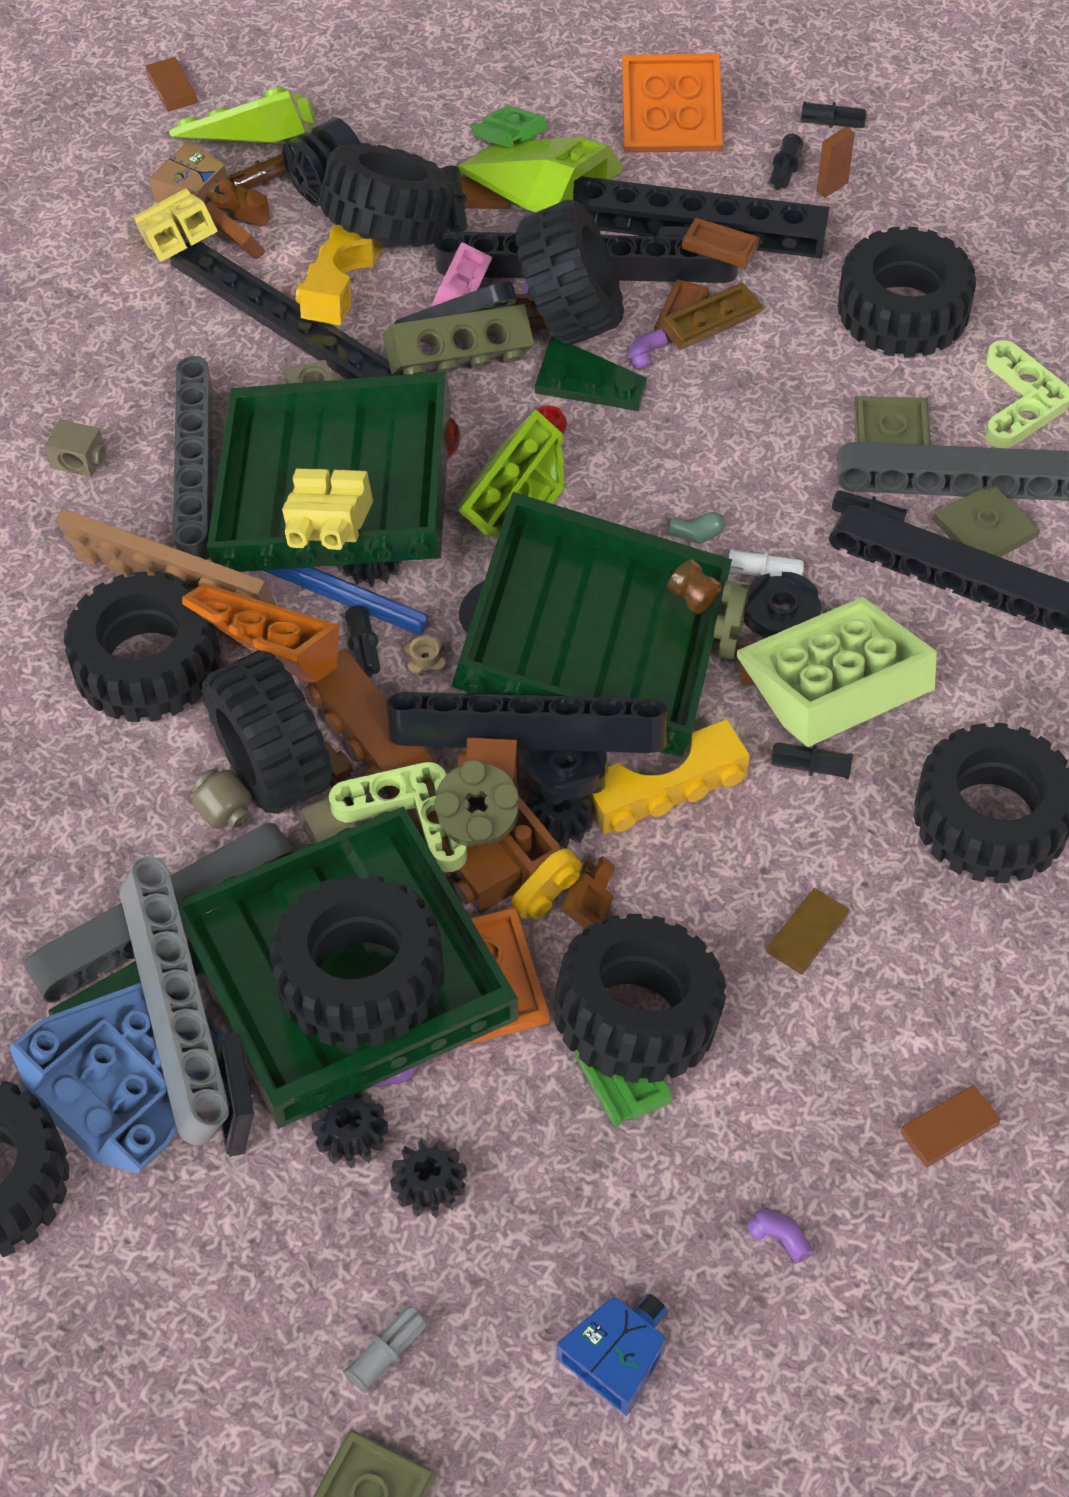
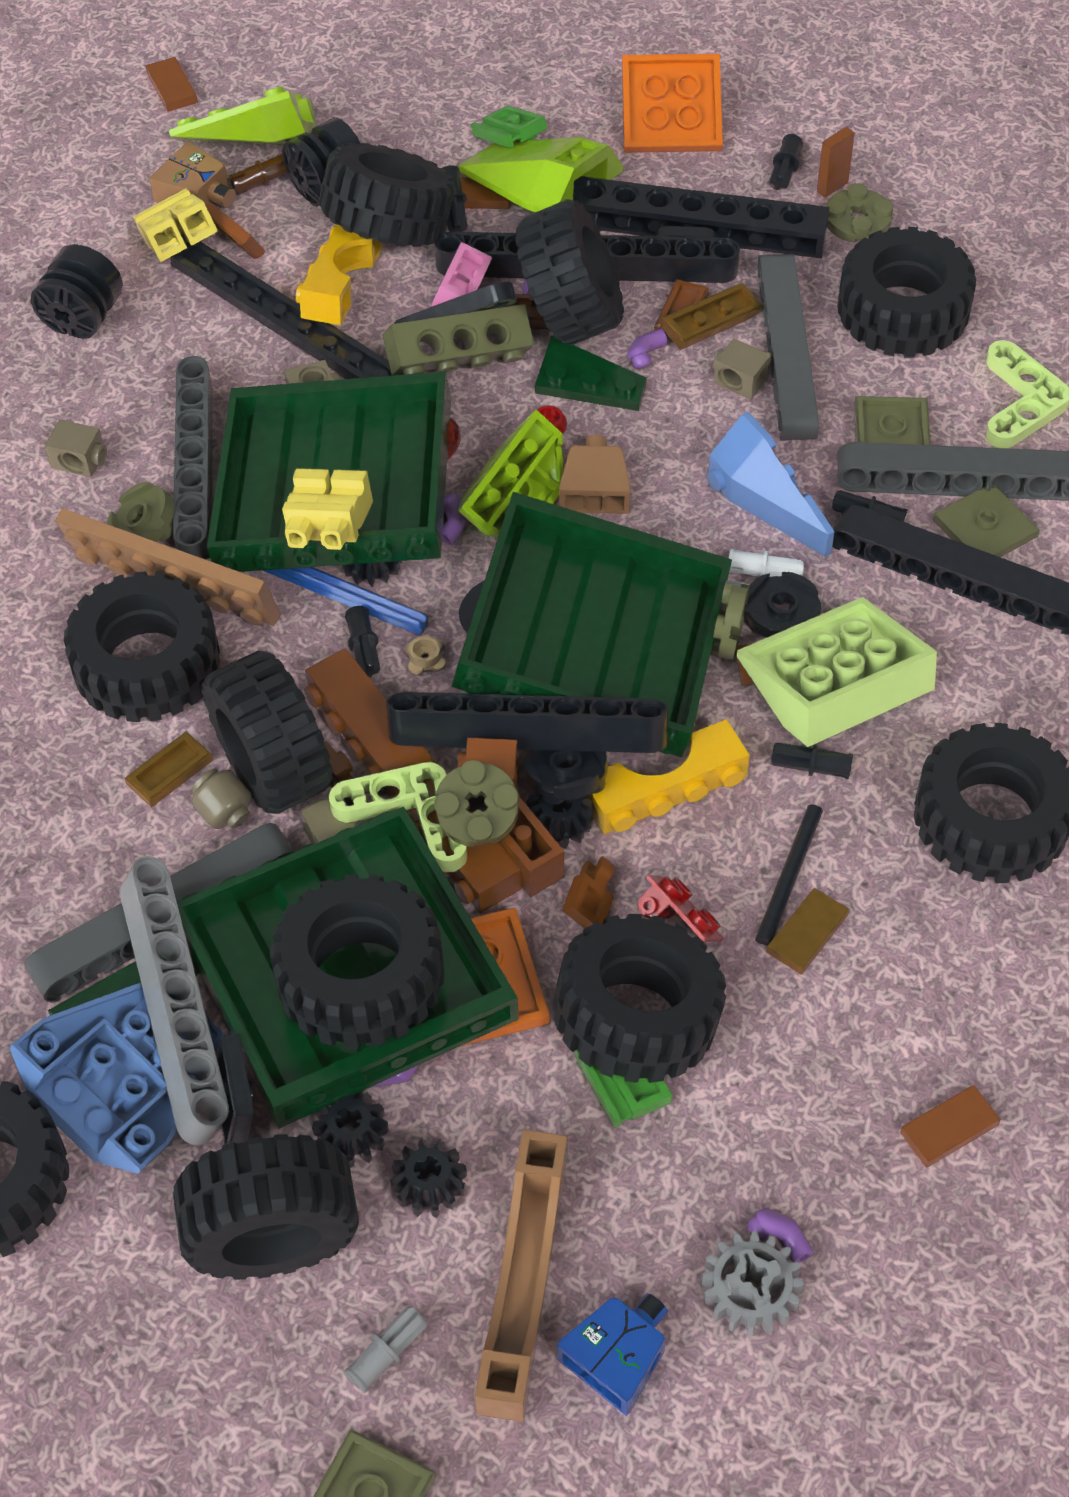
orange wedge [182,583,339,683] -> none
dark orange plate [211,179,270,227] -> none
yellow plate [511,848,582,920] -> none
clear orange wheel [667,559,722,614] -> none
sand green arm [668,512,725,544] -> none
dark orange tile [682,218,760,268] -> none
black axle [801,101,867,128] -> none
none -> black wheel [30,244,123,339]
none -> olive plate [107,482,174,542]
none -> pearl gold tile [124,731,213,808]
none -> black tyre [173,1134,359,1280]
none -> medium lavender arm [442,493,470,545]
none -> medium nougat arch [475,1129,568,1422]
none -> medium nougat torso [559,434,630,514]
none -> red hinge [637,875,724,942]
none -> light grey gear [701,1231,804,1336]
none -> medium blue wedge [707,412,835,557]
none -> dark tan brick [713,338,771,400]
none -> black bar [755,804,823,946]
none -> dark grey beam [758,254,819,441]
none -> olive plate [826,183,893,242]

